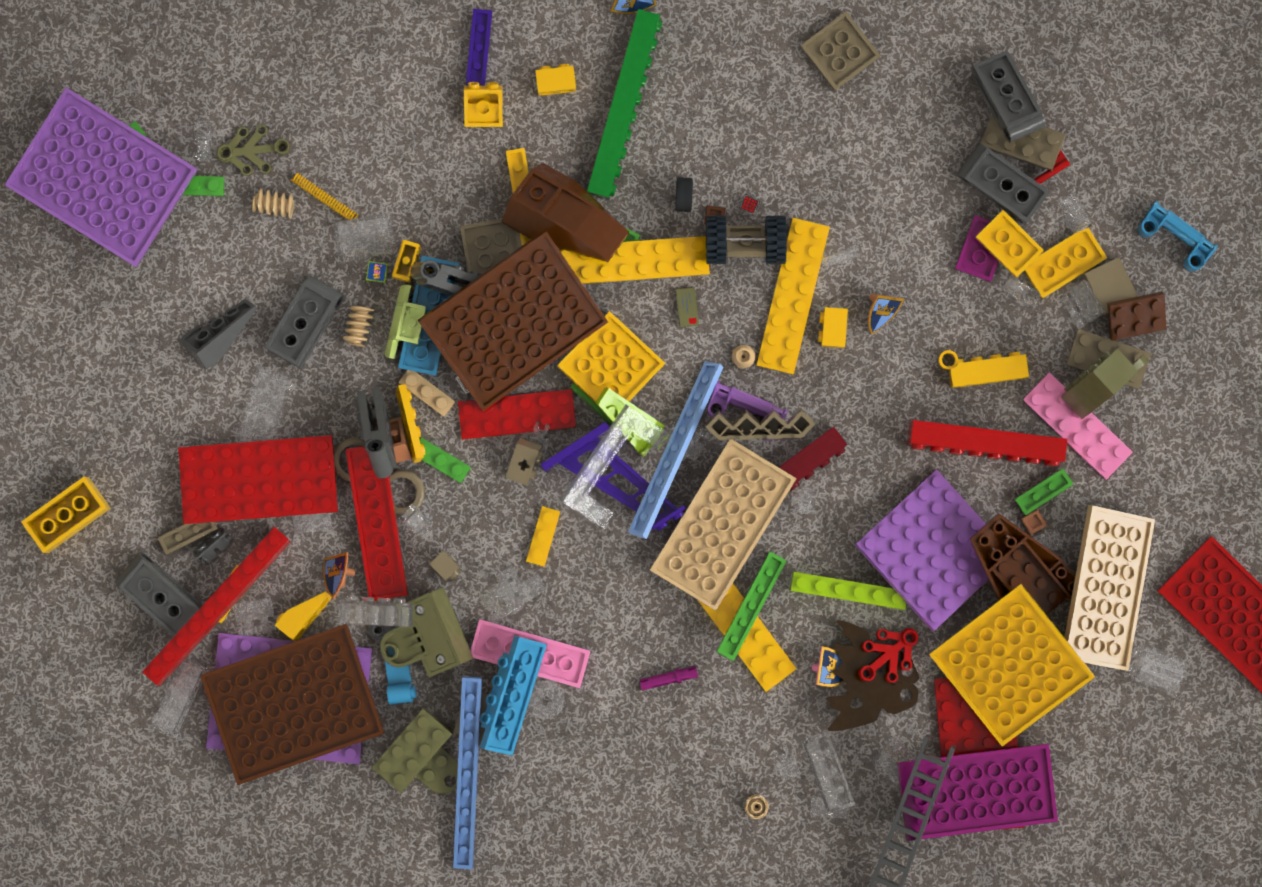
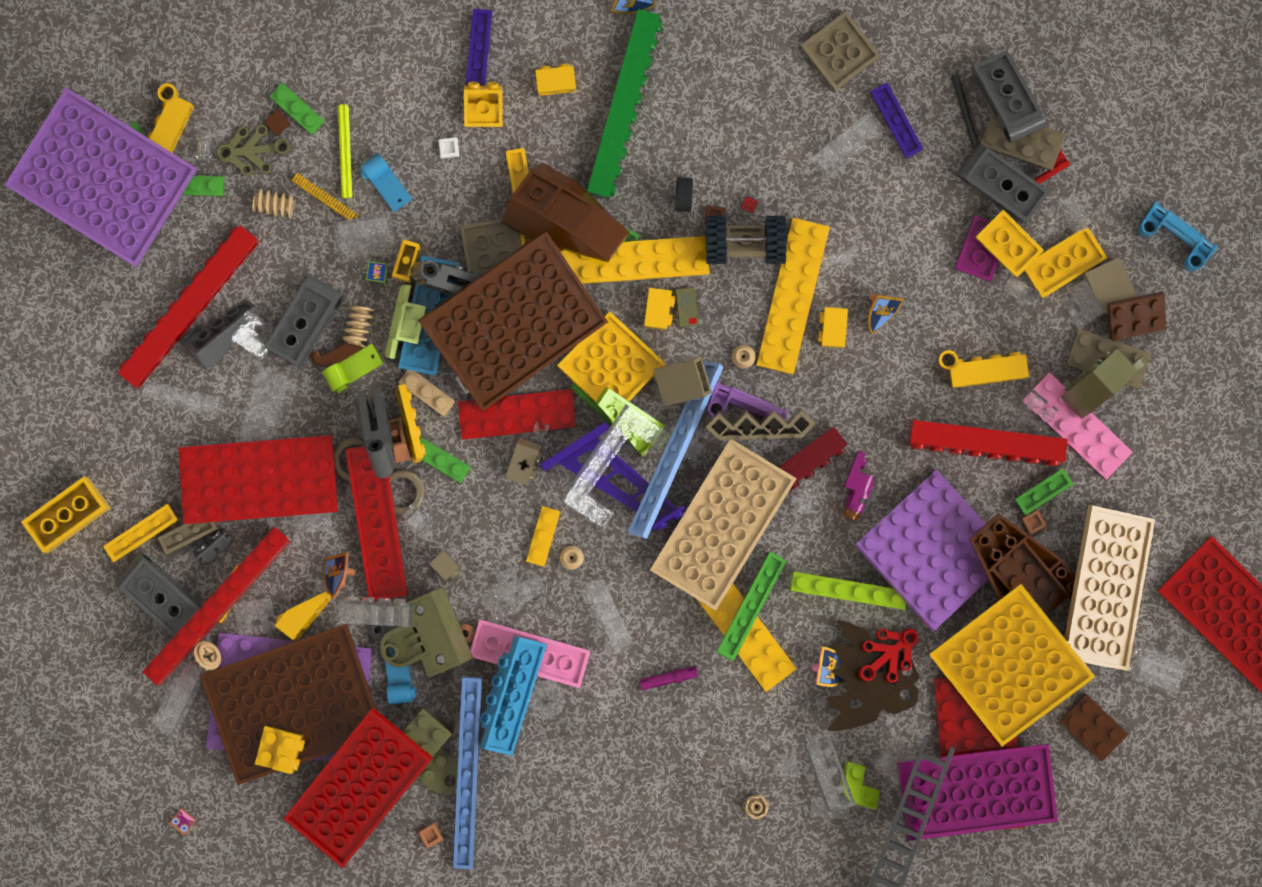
none -> yellow plate [103,504,179,563]
none -> red brick [118,225,260,389]
none -> clear brick [141,379,223,418]
none -> yellow hinge [147,83,194,153]
none -> tile [169,808,197,835]
none -> tan gear [192,641,221,671]
none -> clear plate [229,311,275,359]
none -> yellow plate [255,726,305,774]
none -> reddish brown tile [264,109,291,136]
none -> bright green plate [269,83,325,135]
none -> red plate [284,708,434,868]
none -> reddish brown piece [310,343,363,367]
none -> lime door [322,344,384,394]
none -> neon yellow axle [338,104,352,199]
none -> dark azure door [359,153,412,213]
none -> nougat tile [418,822,444,849]
none -> white tile [438,137,460,159]
none -> nougat plate [460,624,475,643]
none -> tan plate [560,546,584,570]
none -> clear brick [579,577,635,656]
none -> yellow brick [644,288,675,330]
none -> dark tan brick [653,356,712,406]
none -> clear brick [810,111,884,179]
none -> lime plate [842,762,880,810]
none -> magenta plate [843,451,876,521]
none -> dark purple plate [870,82,923,159]
none -> pearl dark grey bar [951,74,979,149]
none -> clear plate [1008,389,1058,435]
none -> reddish brown plate [1059,694,1128,762]

